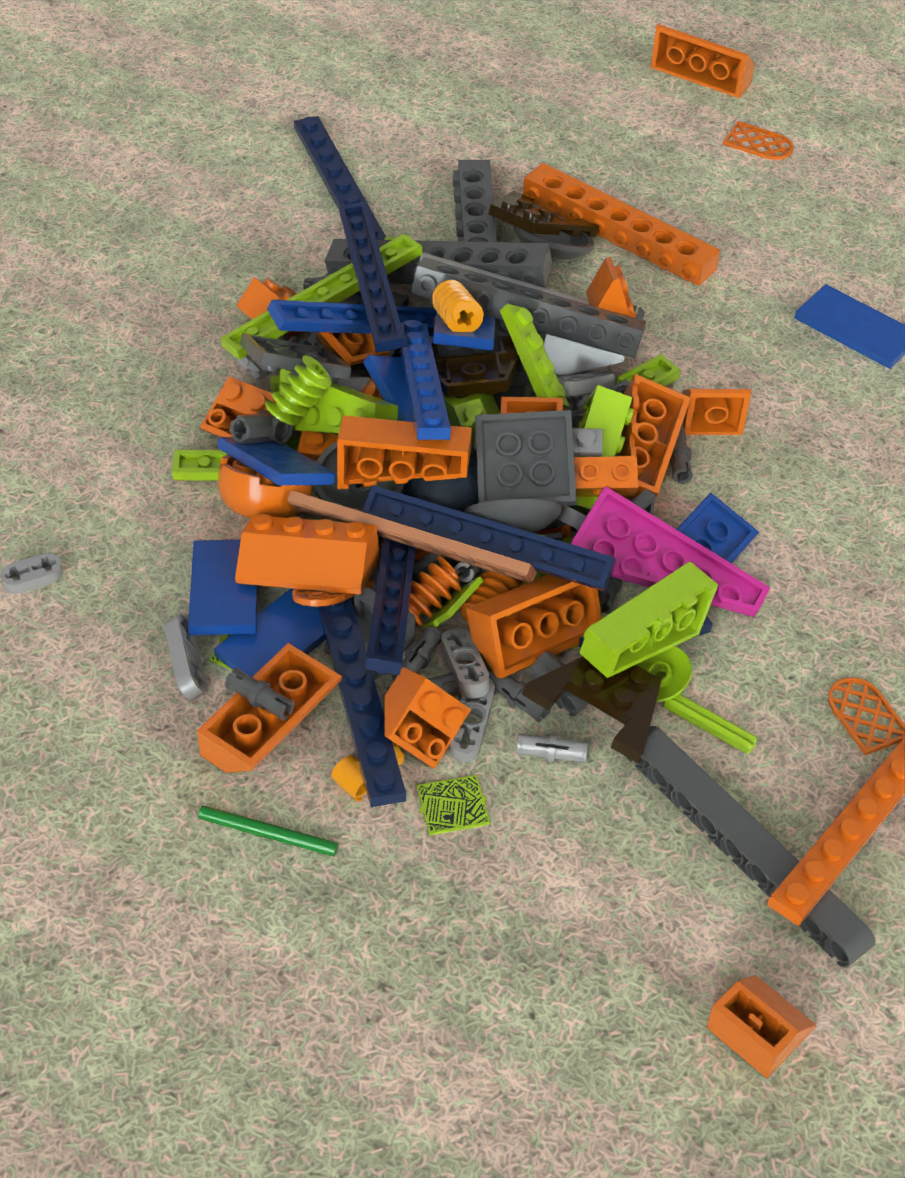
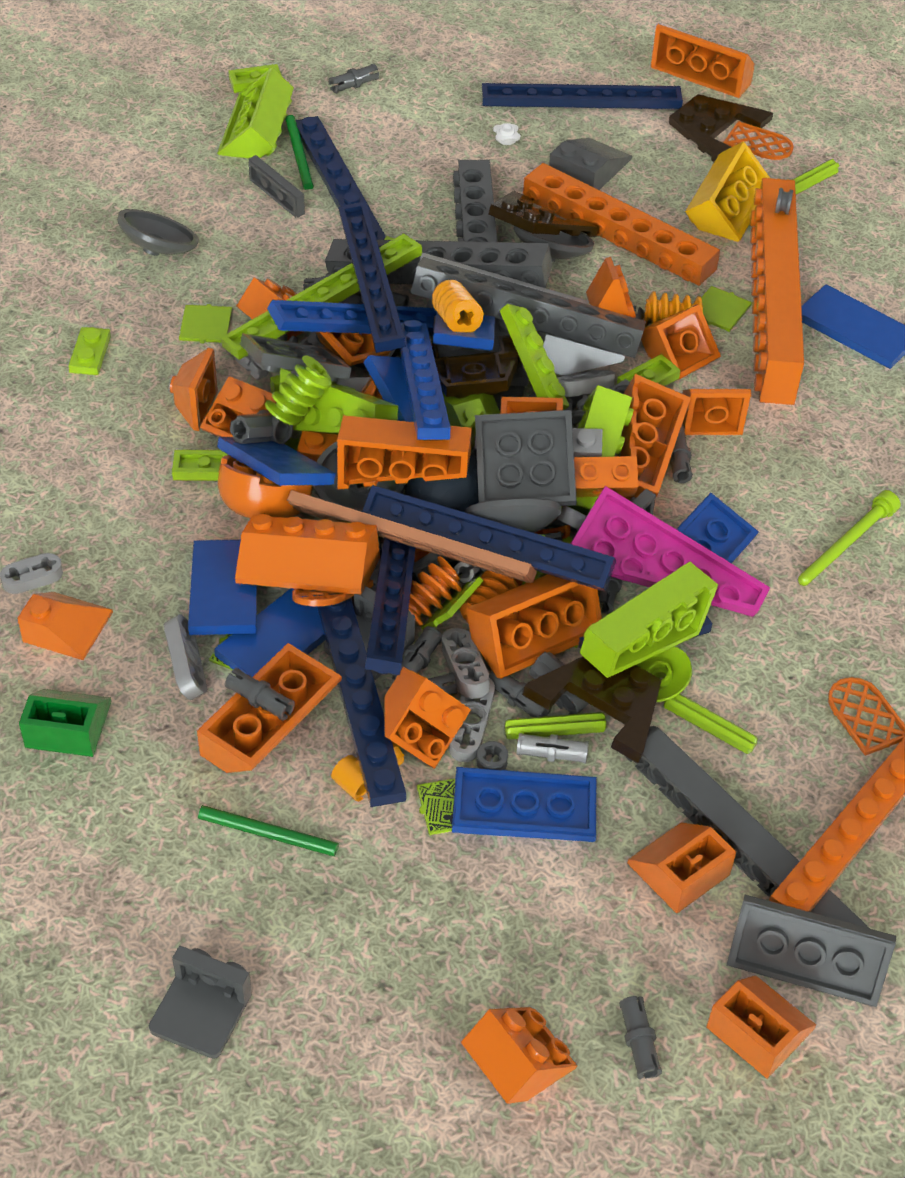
none -> orange slope [17,592,113,660]
none -> green slope [19,689,112,757]
none -> lime plate [68,327,111,375]
none -> dark grey dish [117,209,199,256]
none -> dark grey bracket [149,945,252,1059]
none -> orange slope [170,348,218,431]
none -> lime piece [179,304,232,344]
none -> lime slope [217,67,294,158]
none -> lime plate [228,64,282,93]
none -> dark grey tile [248,155,305,218]
none -> green bar [285,115,314,190]
none -> dark grey pin [328,64,379,93]
none -> blue tile [452,767,597,842]
none -> orange slope [461,1007,577,1104]
none -> dark grey bush [476,741,508,770]
none -> dark blue plate [482,83,683,109]
none -> white plate [493,123,521,145]
none -> lime axle [504,712,606,740]
none -> dark grey slope [549,137,632,190]
none -> dark grey pin [619,996,662,1079]
none -> orange slope [627,822,736,914]
none -> orange slope [641,304,721,380]
none -> light orange piece [644,291,703,326]
none -> dark brown wing [669,94,773,162]
none -> yellow slope [685,141,770,242]
none -> lime piece [701,285,752,332]
none -> dark grey tile [727,894,896,1007]
none -> orange brick [750,178,804,405]
none -> dark grey bush [775,188,793,215]
none -> lime axle [792,159,840,195]
none -> lime piece [798,490,901,586]

